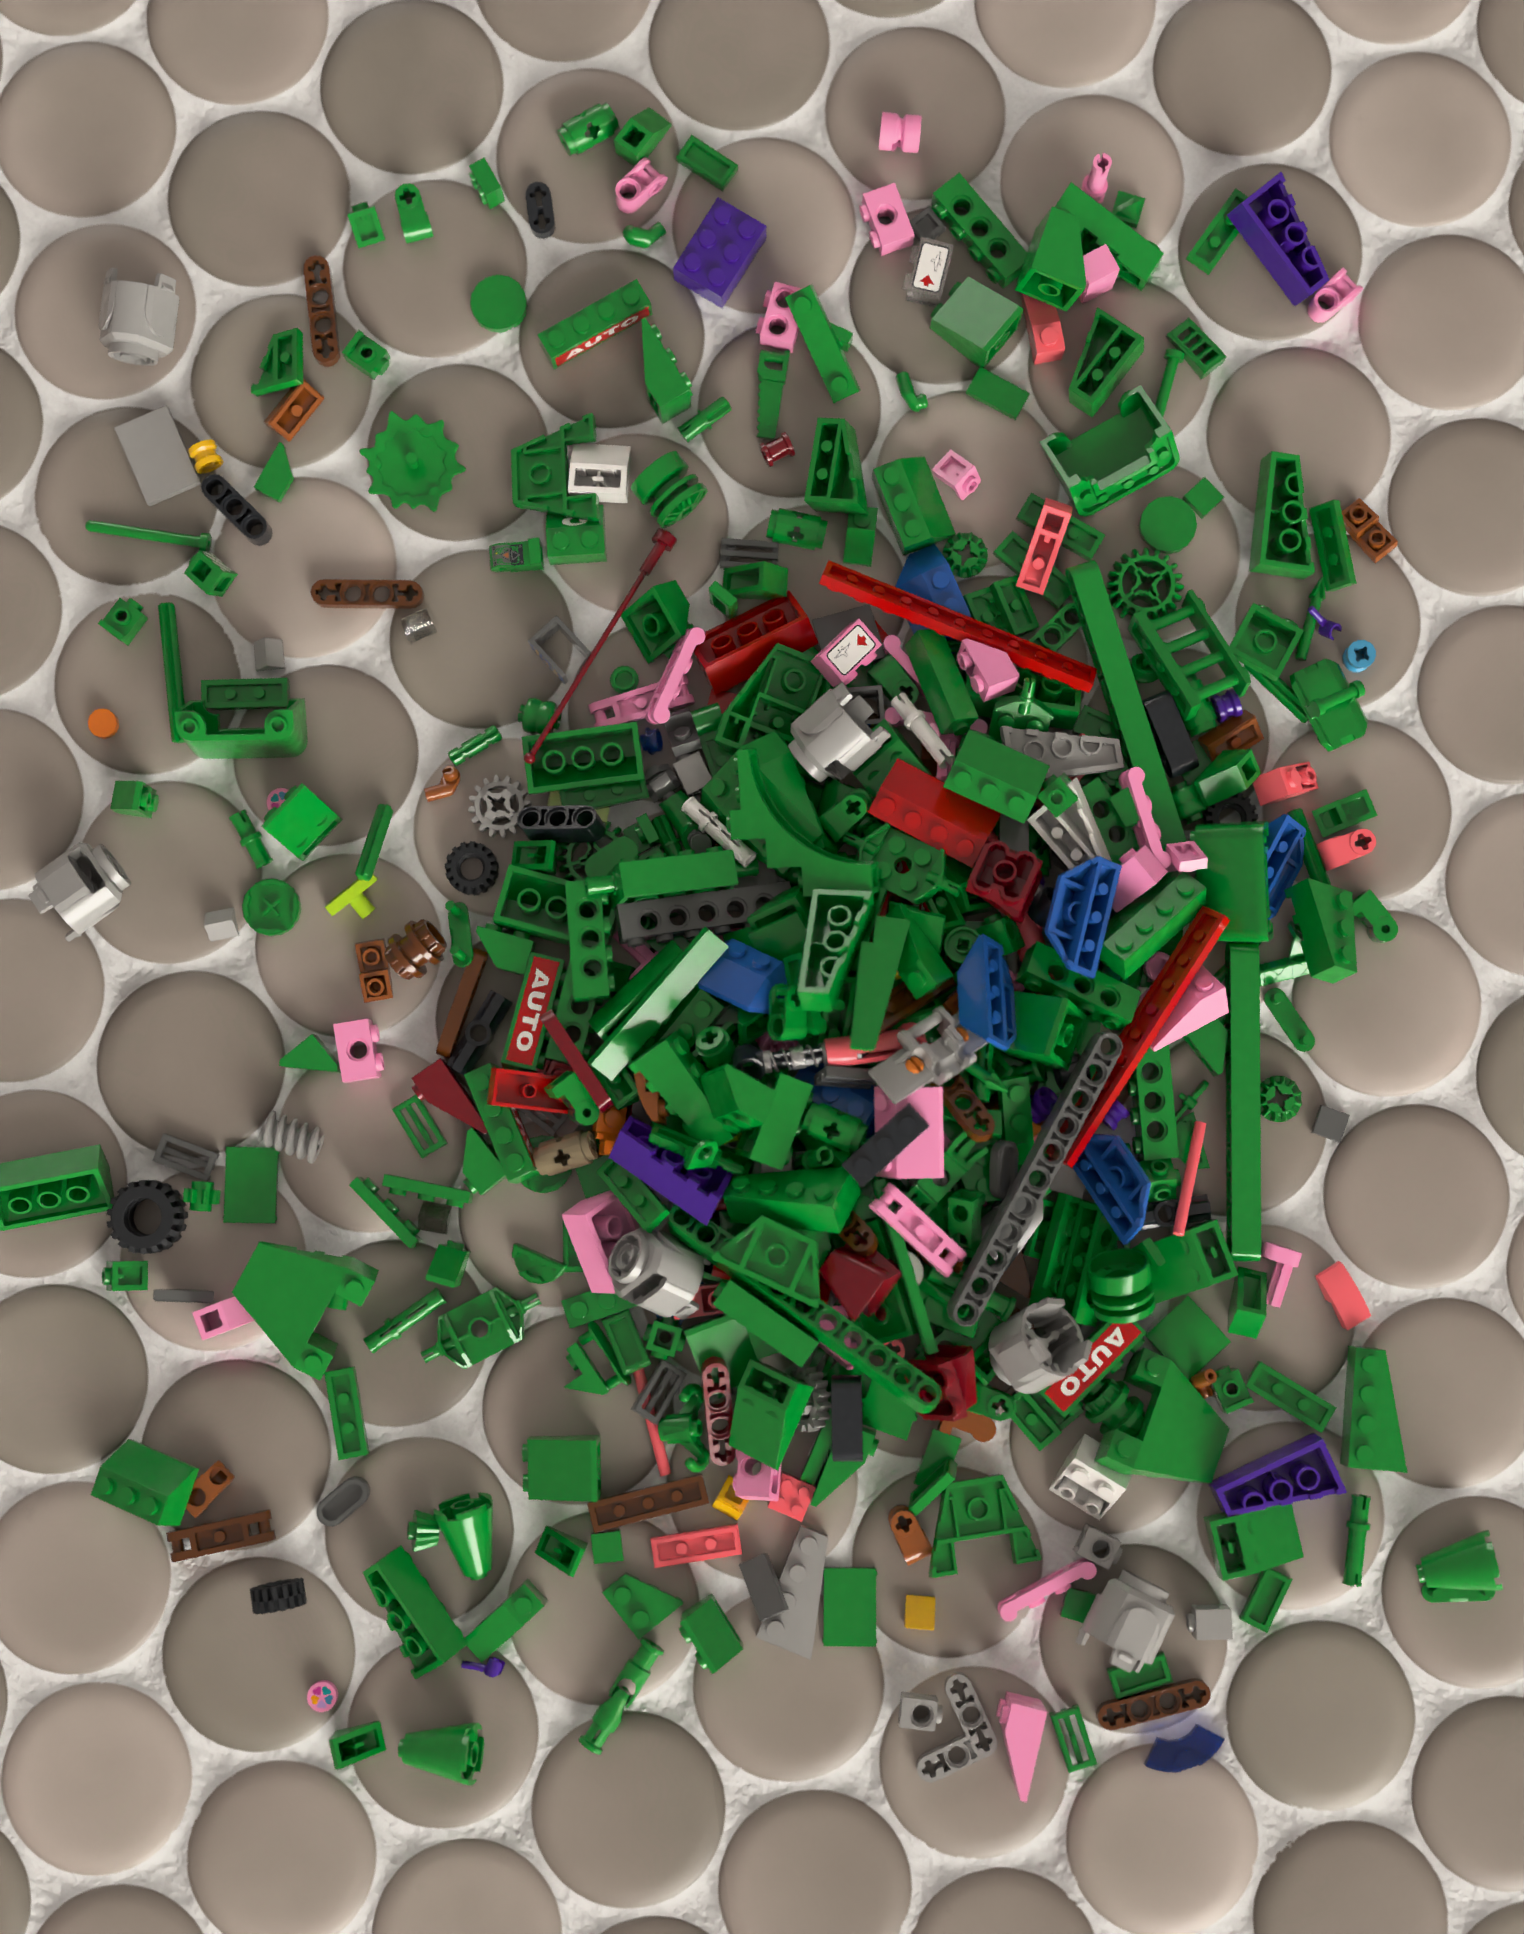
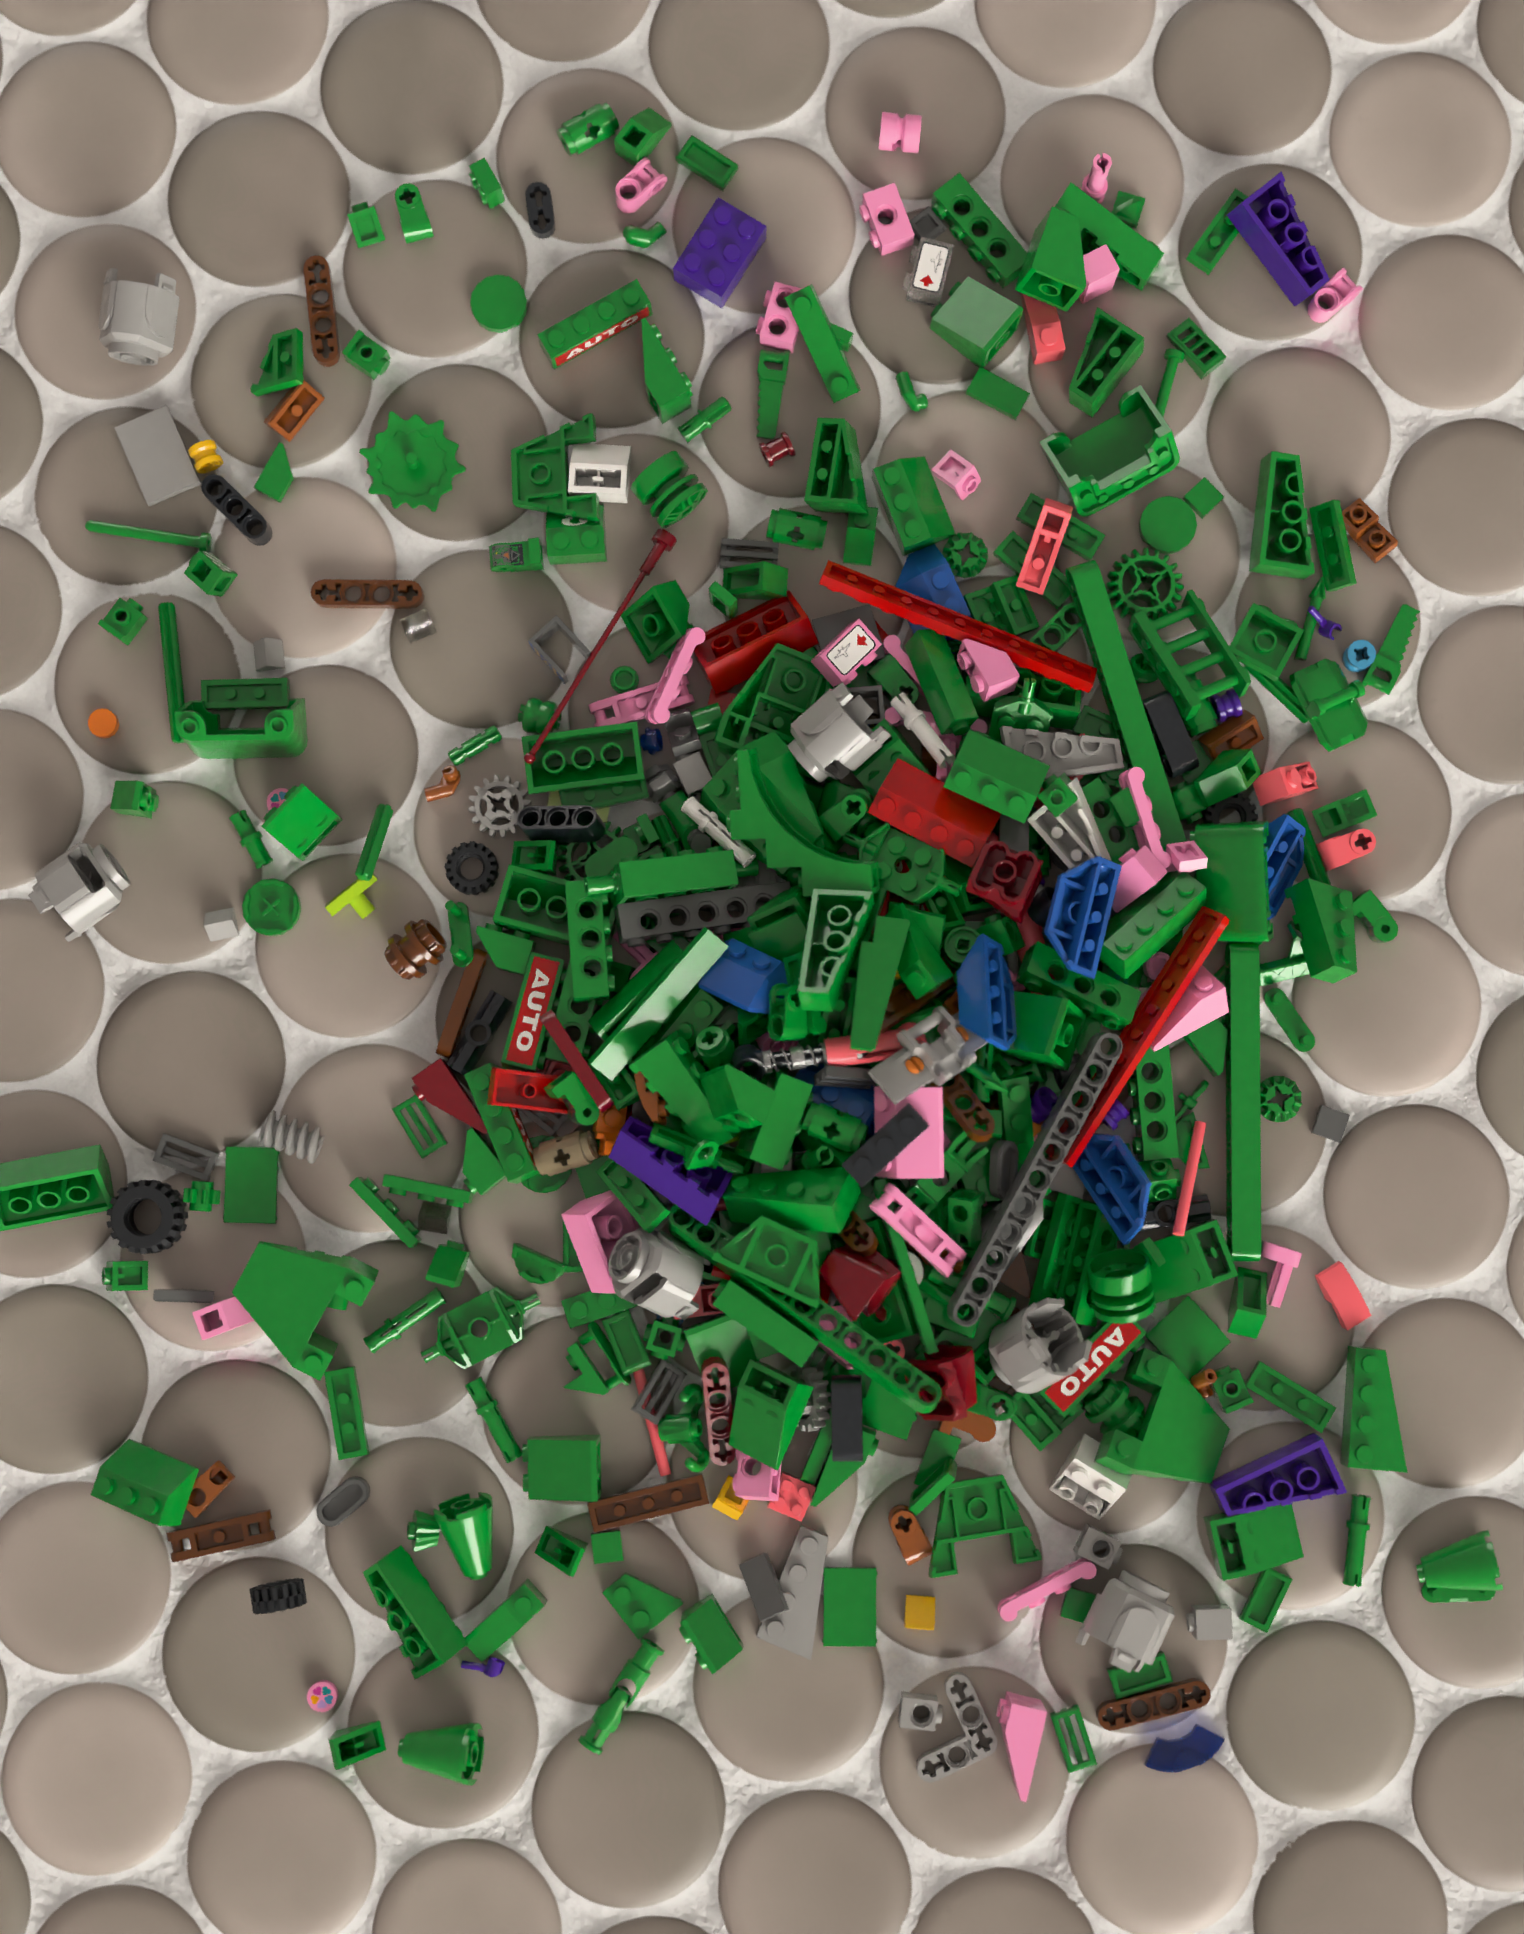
green slope [279,1034,341,1073] -> none
bright pink brick [333,1018,385,1083] -> none
dark orange slope [355,938,393,1003] -> none
coral tile [650,1523,742,1568] -> none
none -> green pin [465,1376,522,1463]
none -> green piece [1362,604,1420,695]

